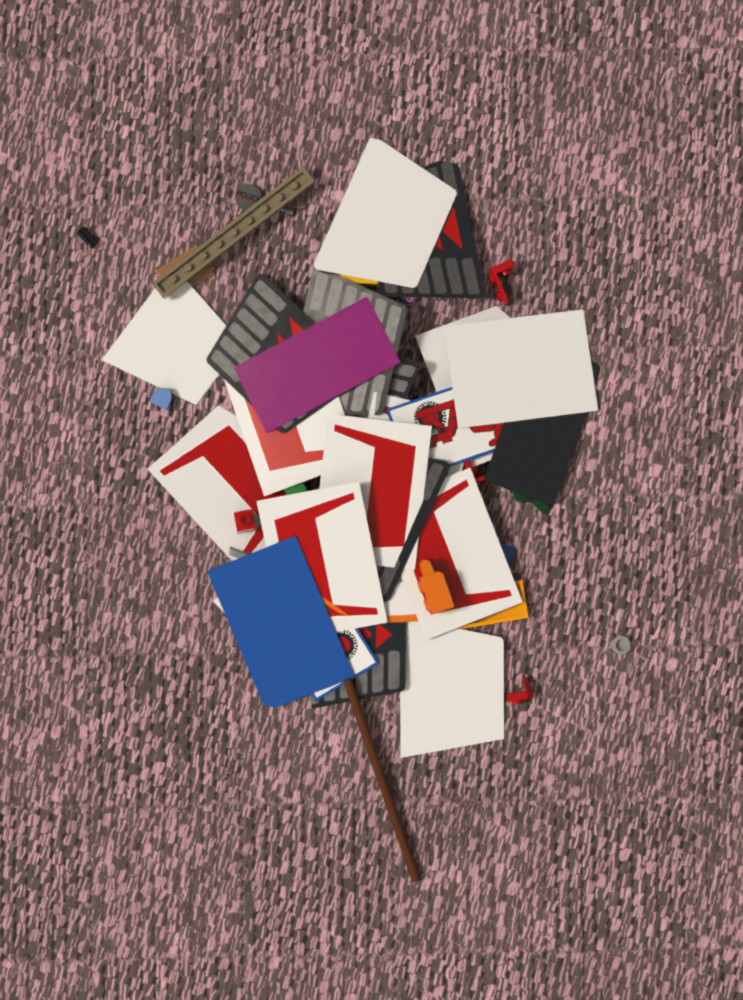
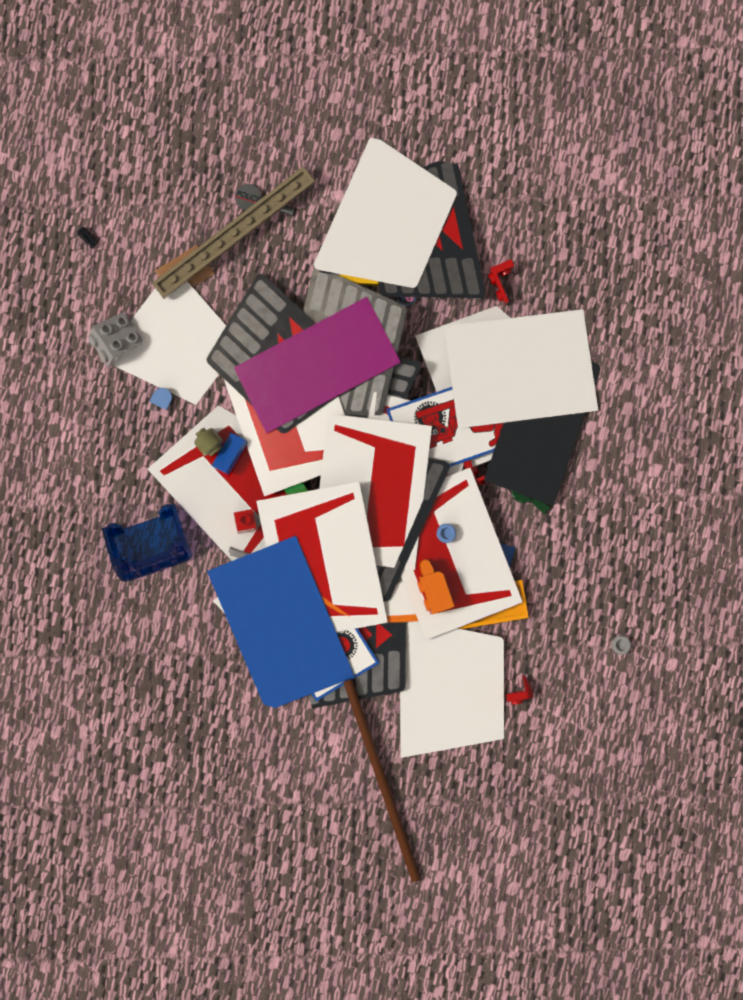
none -> light grey bracket [88,313,143,367]
none -> clear blue windscreen [101,503,193,582]
none -> olive head [194,427,223,457]
none -> blue tile [211,433,248,475]
none -> medium blue tile [436,524,456,543]

